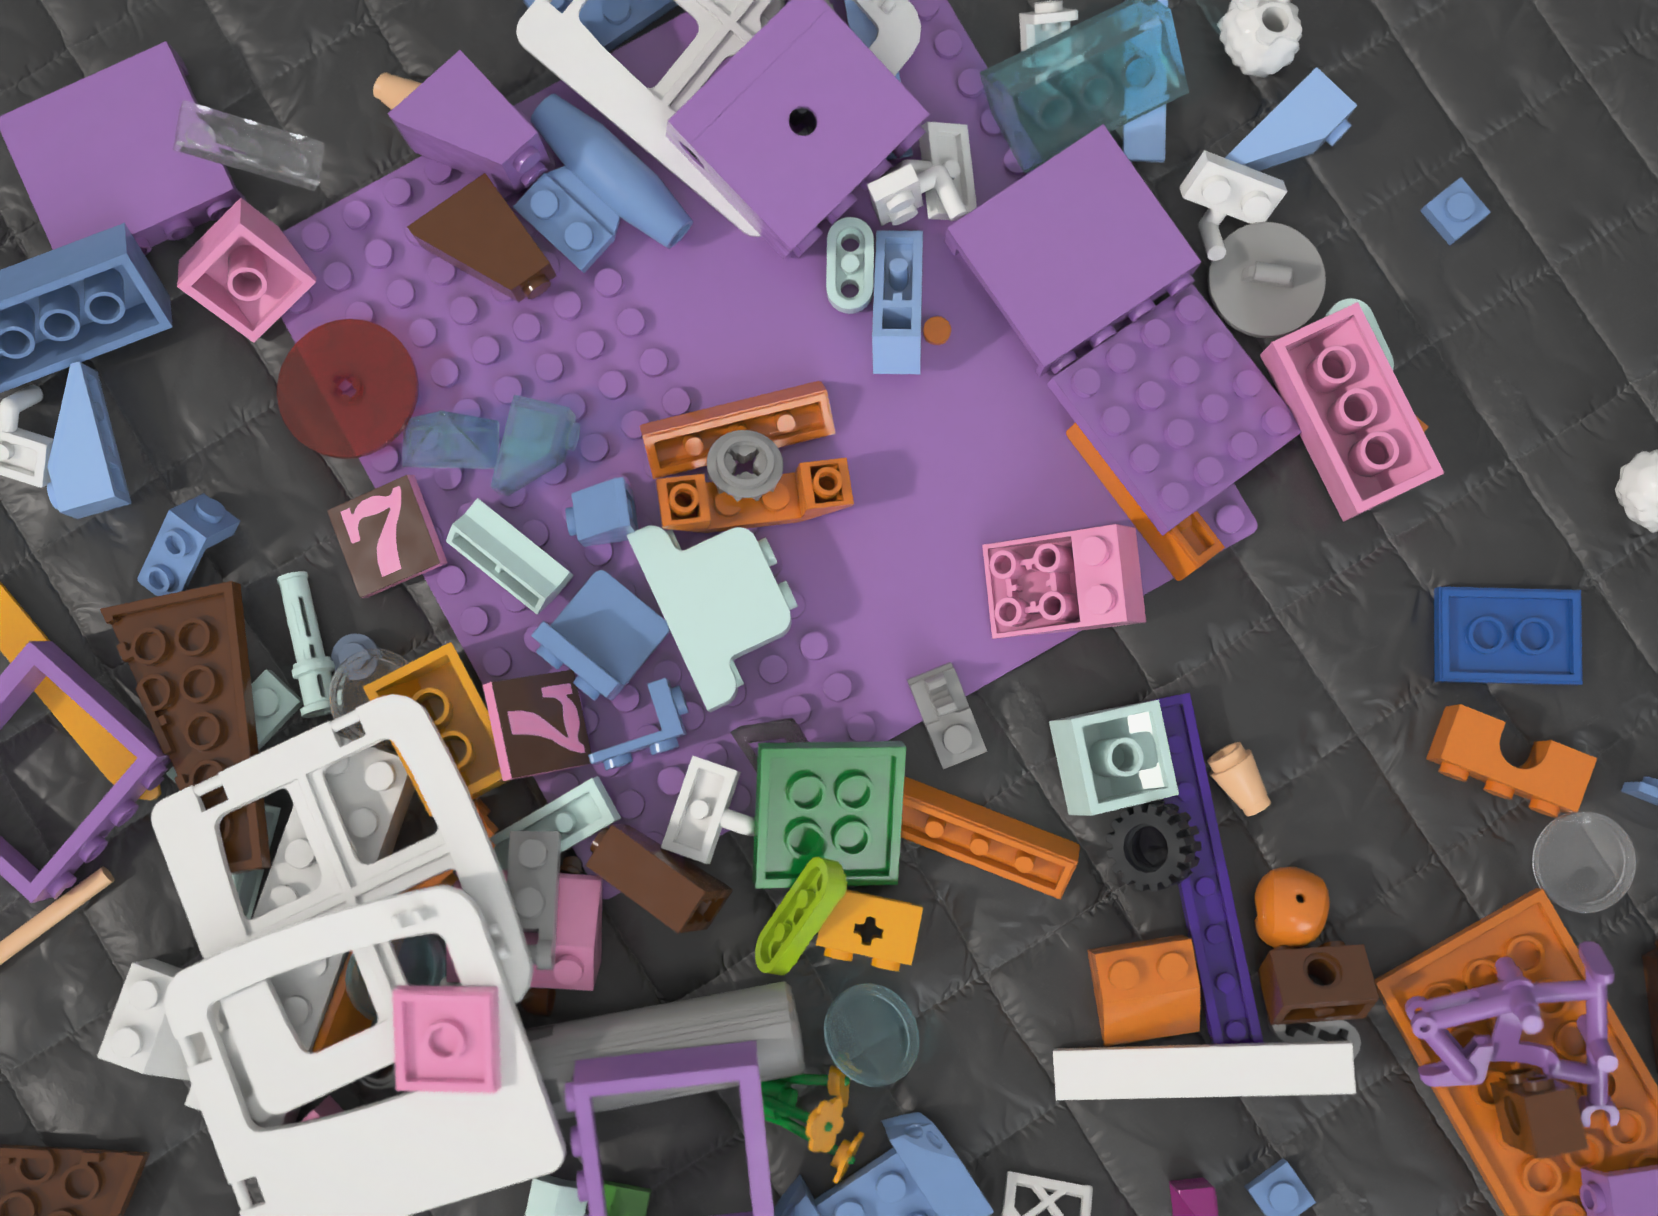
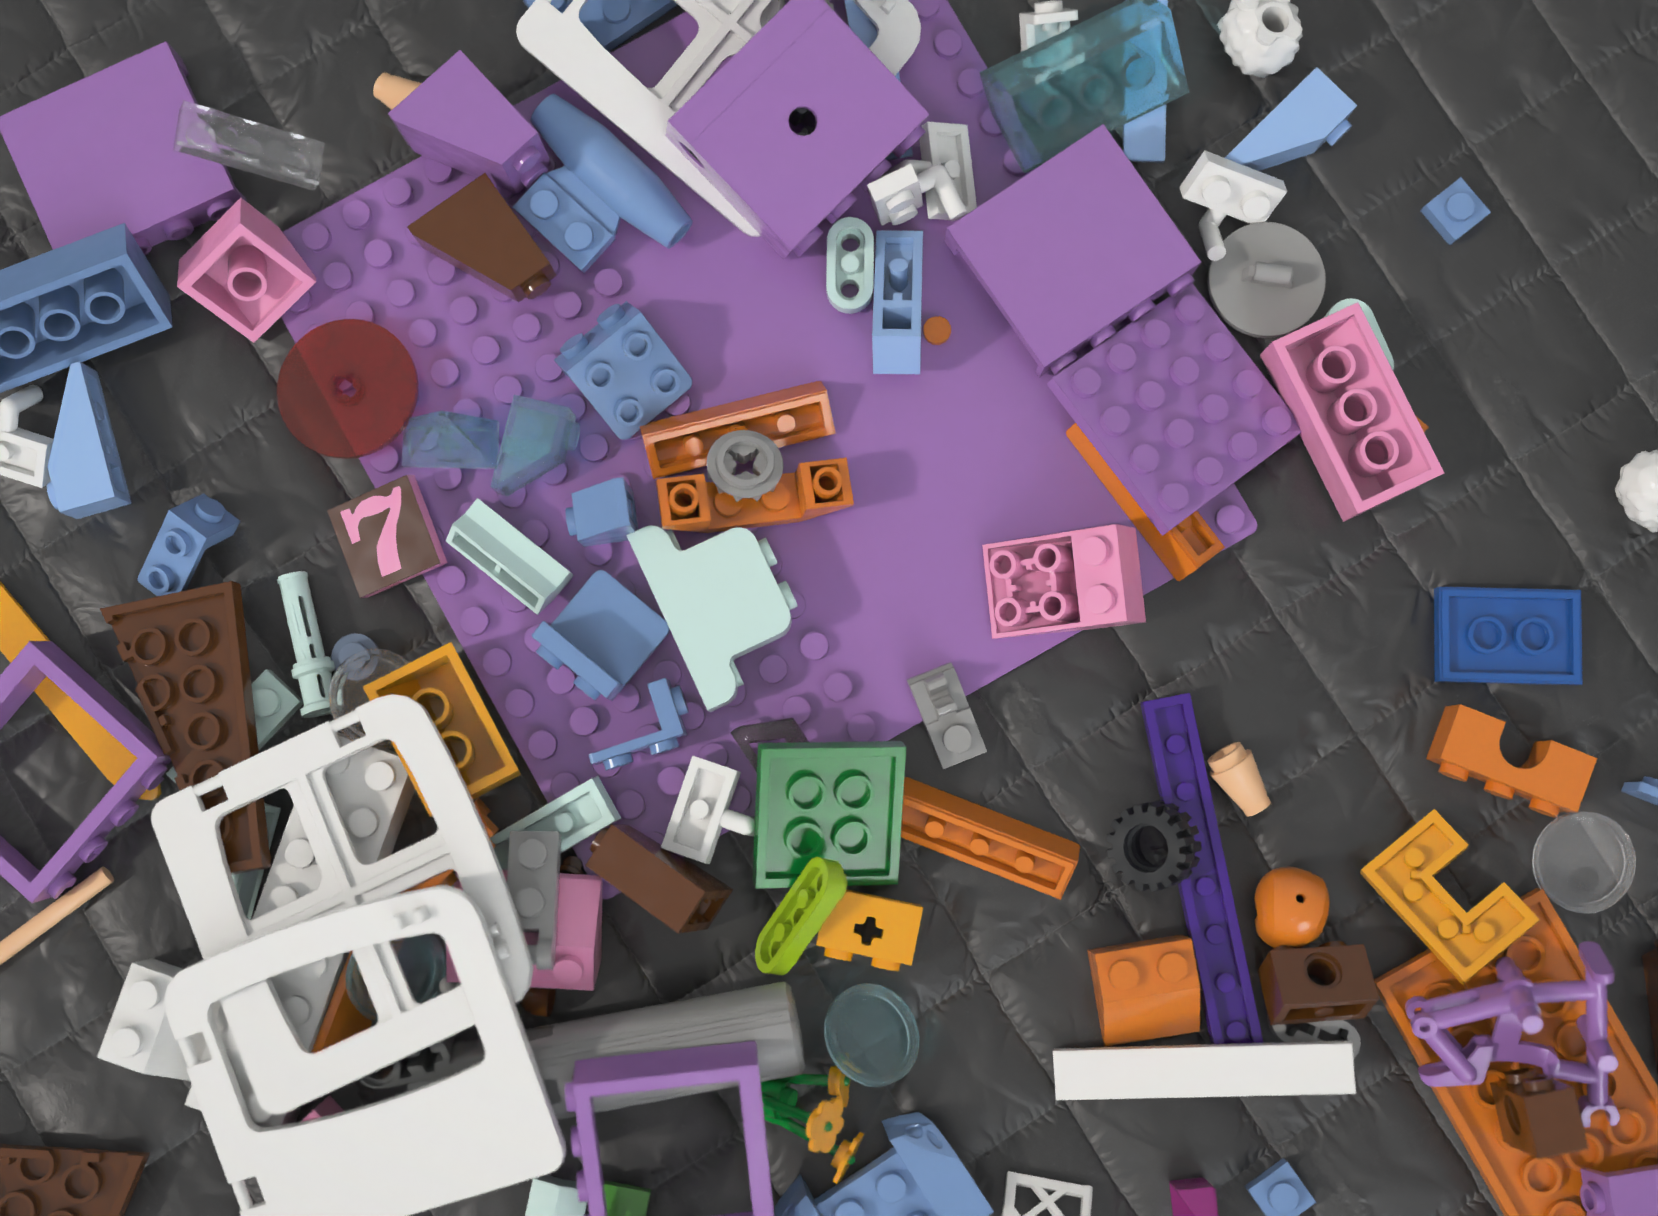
bright pink tile [392,985,501,1093] -> none
reddish brown tile [483,670,592,781] -> none
light aqua slope [1049,700,1179,816] -> none
none -> medium blue bracket [554,301,692,440]
none -> light orange plate [1360,809,1540,985]

